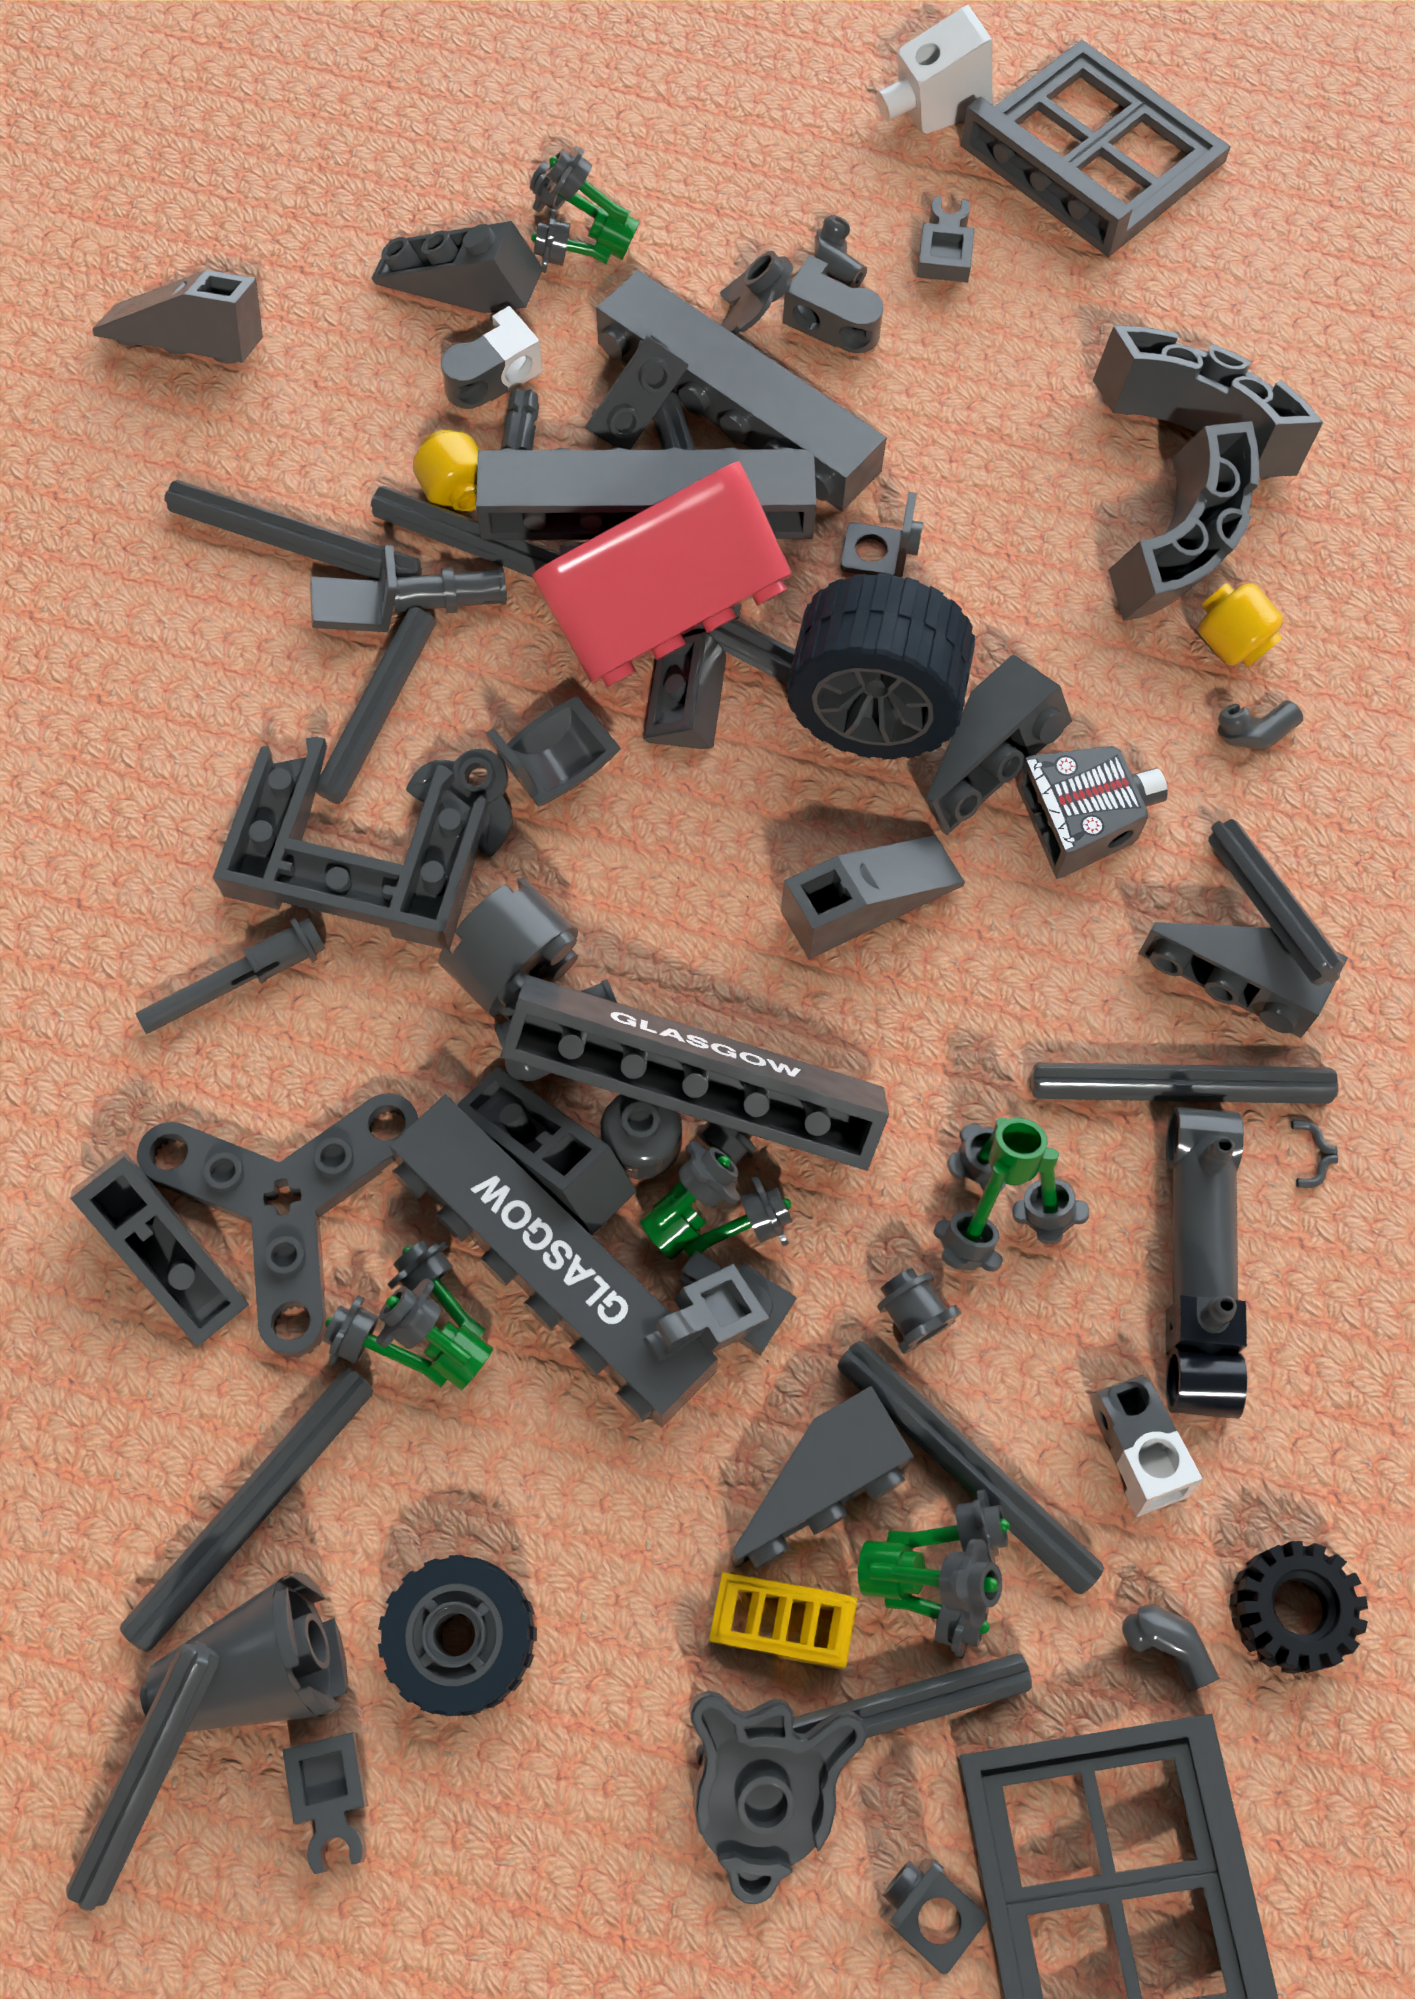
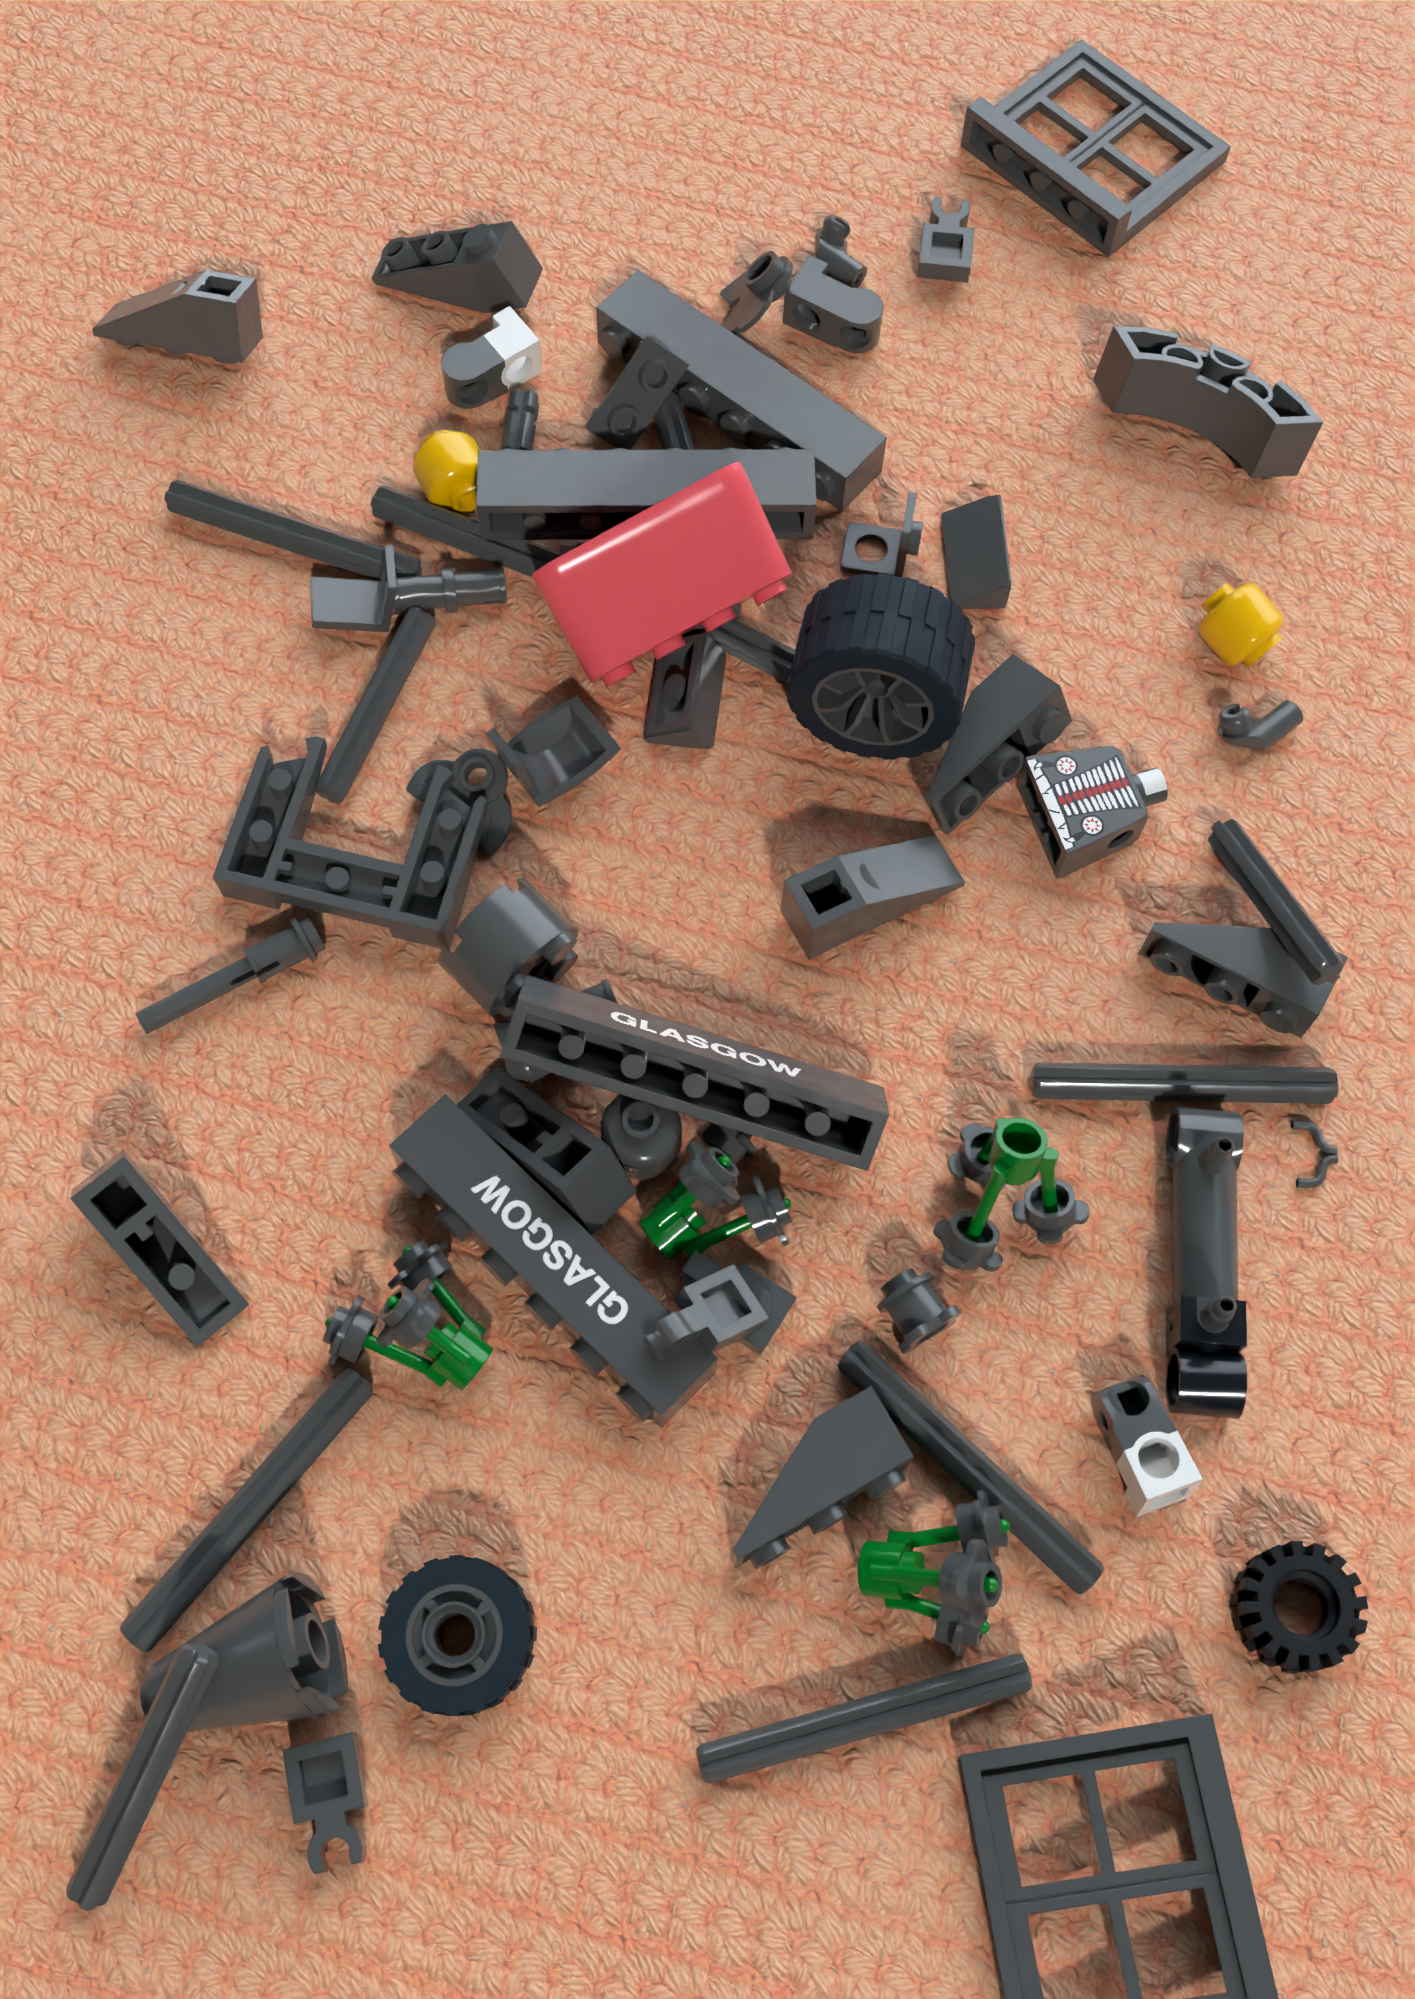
dark grey piece [137,1093,419,1358] -> none
plant [530,146,640,273] -> none
dark grey tile [689,1691,867,1904] -> none
yellow slope [708,1572,858,1671] -> none
white torso [876,5,993,134] -> none
dark grey bracket [880,1858,987,1974] -> none
dark grey brick [1108,421,1259,621] -> none
dark grey arm [1122,1605,1220,1692] -> none
none -> dark grey slope [941,495,1011,609]

